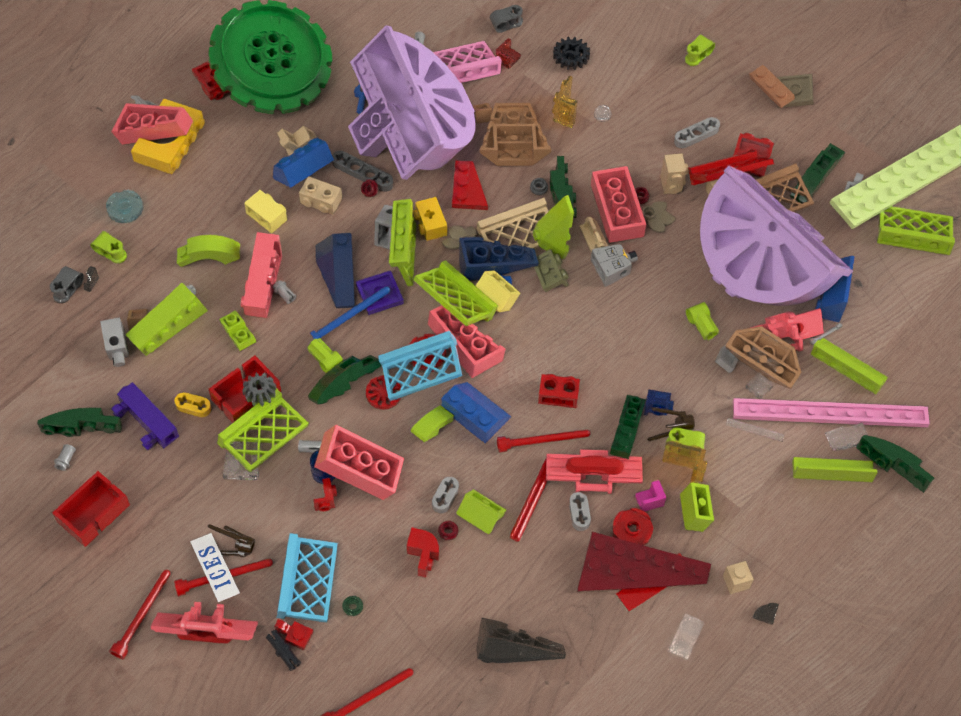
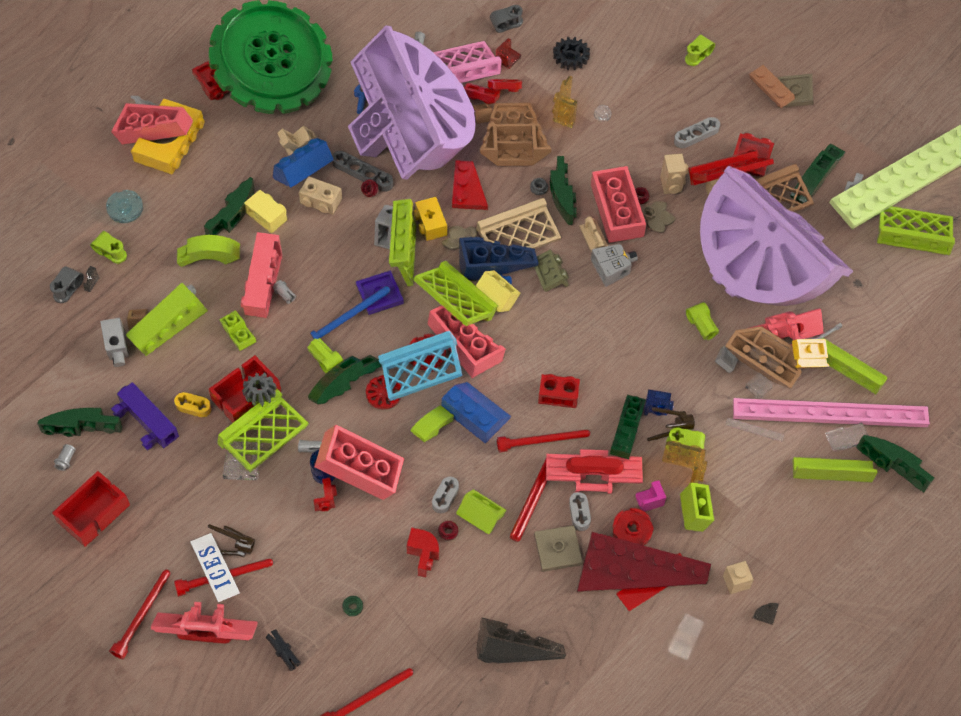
red plate [274,619,313,650] -> none
medium azure fence [276,533,338,623] -> none
dark blue wedge [315,233,355,309] -> none
lime wedge [533,195,574,259] -> none
blue slope [815,256,855,322] -> none
none -> dark green slope [204,177,255,235]
none -> red plate [464,83,500,104]
none -> red plate [488,79,522,92]
none -> dark tan plate [534,525,583,572]
none -> plate [792,339,829,368]

